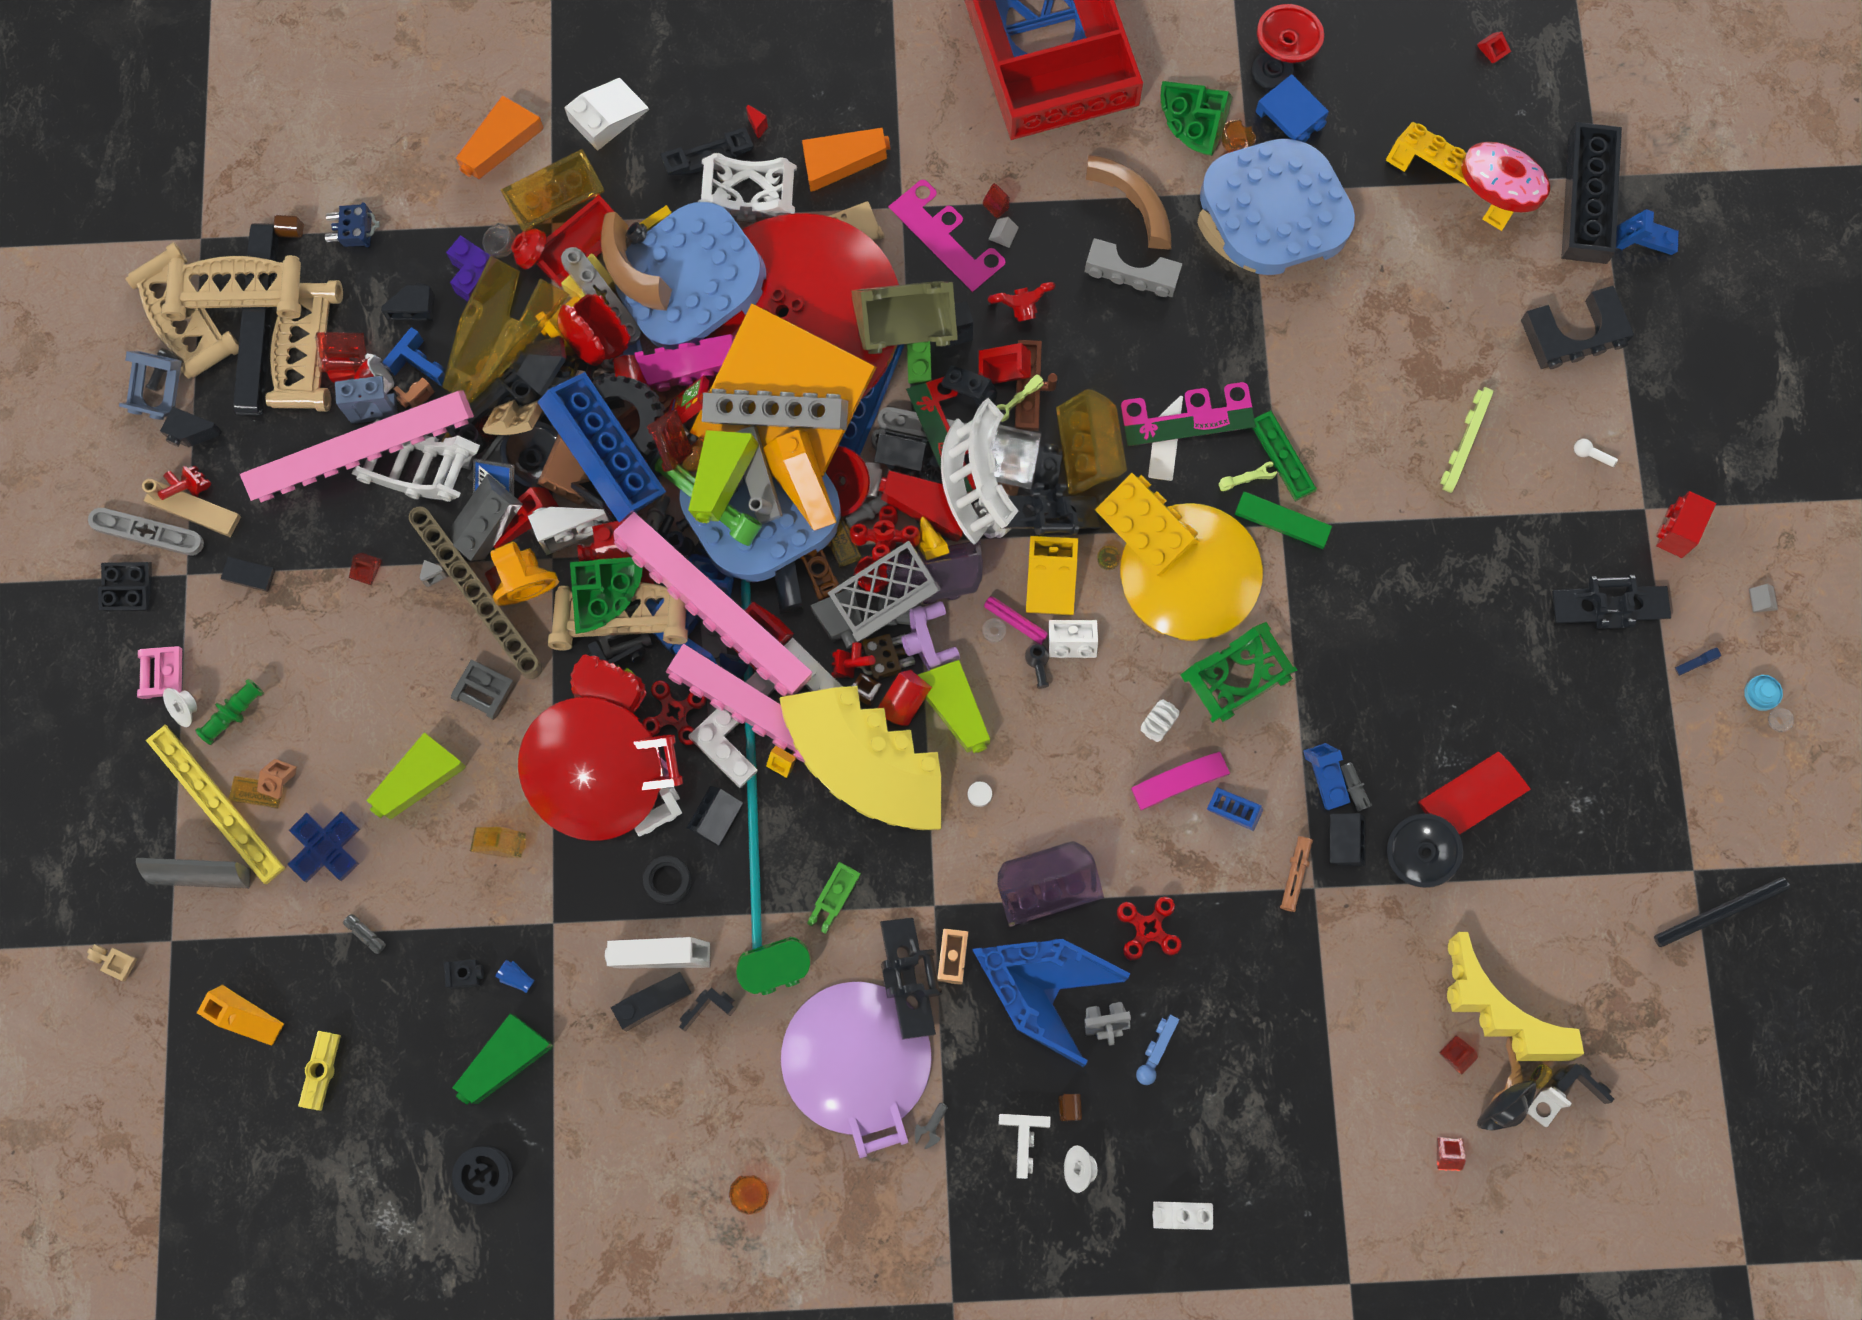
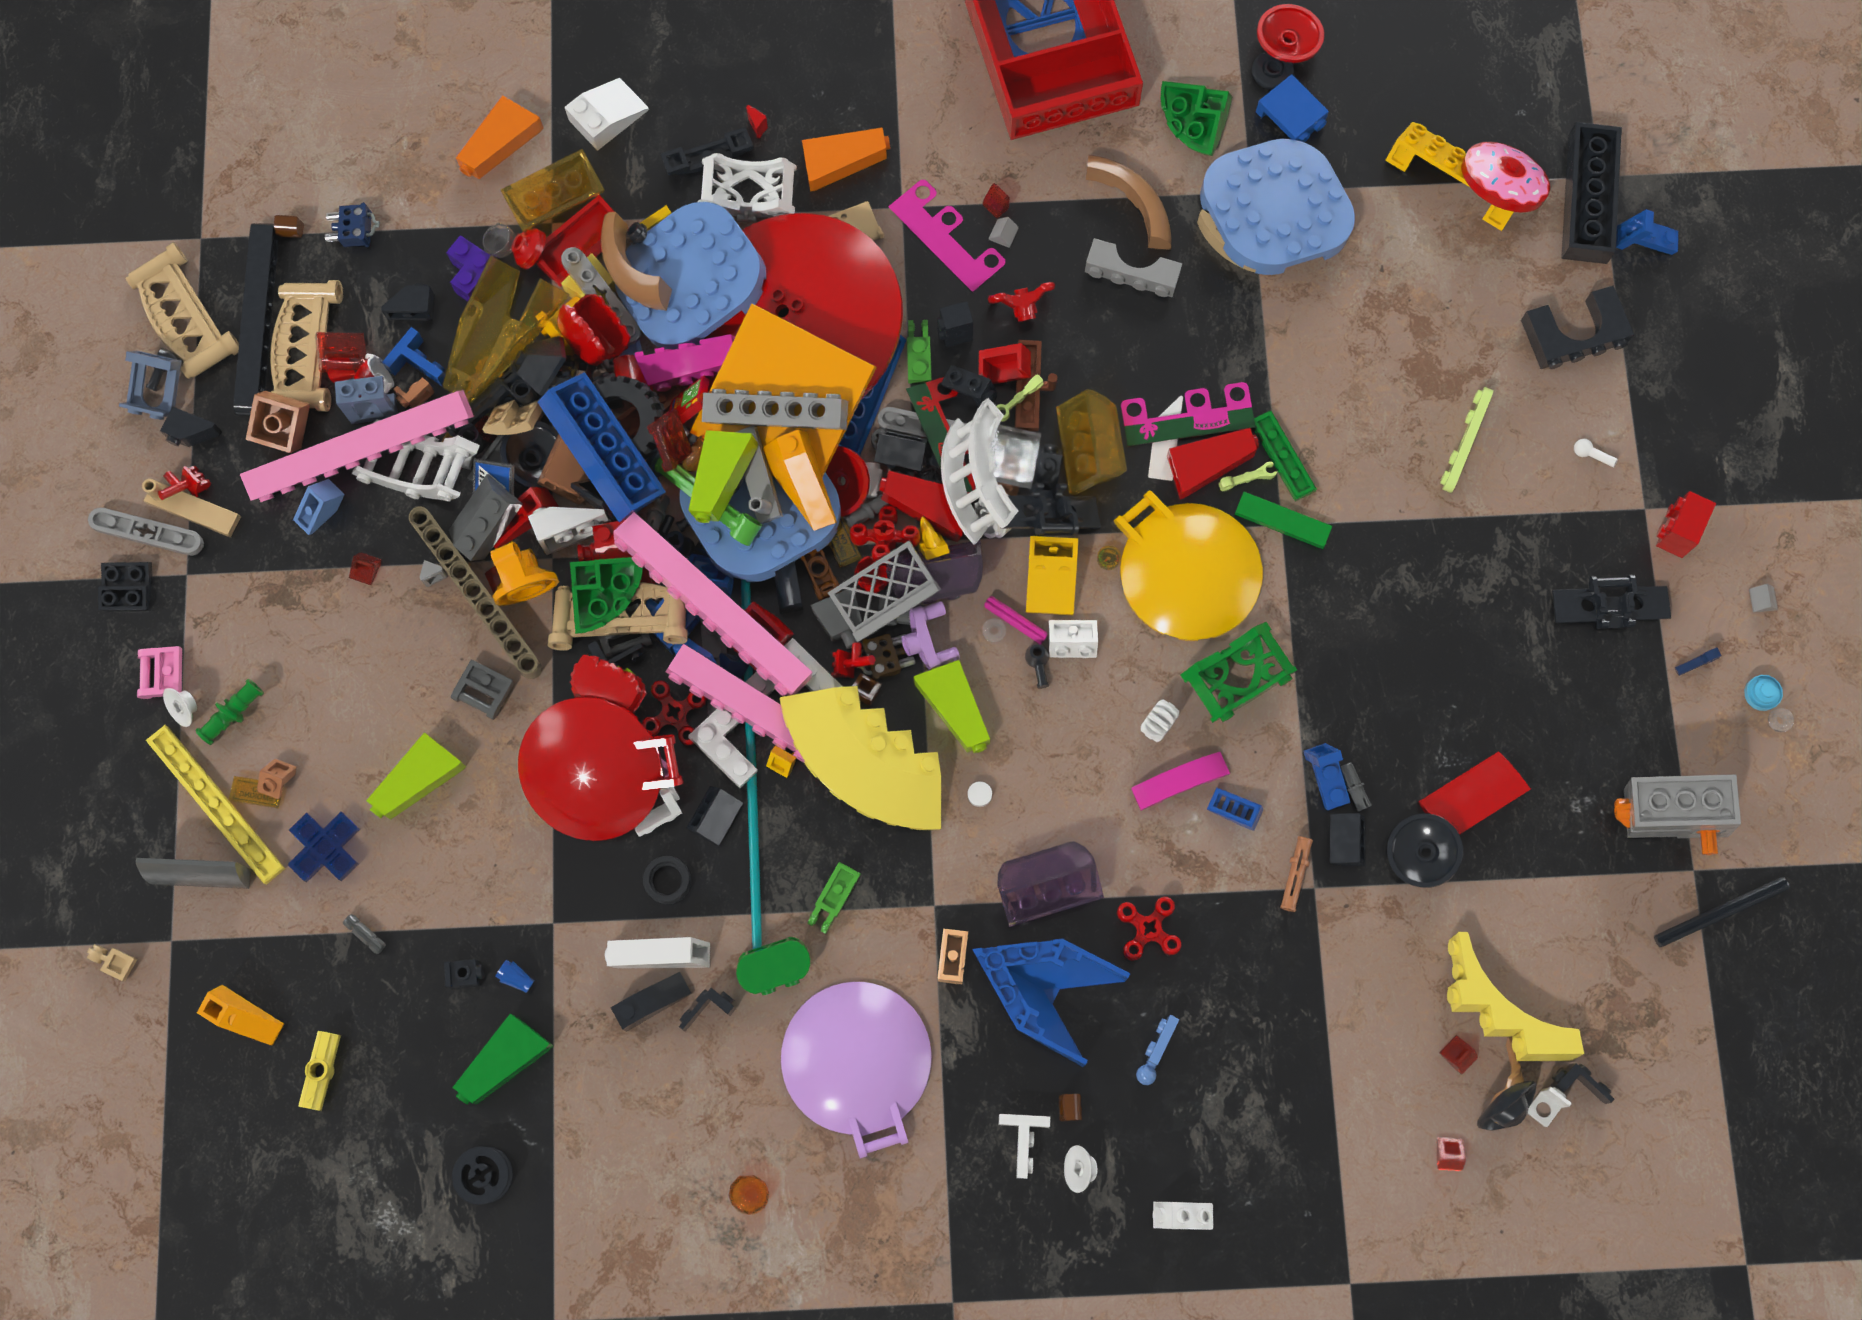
tan piece [161,255,301,321] -> none
black tile [220,557,275,592] -> none
clear yellow slope [470,827,526,858] -> none
olive windscreen [851,281,958,354] -> none
red brick [878,670,932,726] -> none
black piece [880,918,943,1040] -> none
dark grey bar [915,1103,948,1149] -> none
light grey hips [1085,1002,1131,1046] -> none
yellow bracket [1095,473,1200,577] -> none
clear orange hair [1221,119,1256,153] -> none
red slope [1477,32,1511,63] -> none
clear yellow tile [1529,1063,1552,1089] -> none
none -> nougat brick [246,391,310,453]
none -> medium blue slope [293,479,345,535]
none -> red slope [1167,428,1259,499]
none -> light grey piece [1614,775,1741,855]

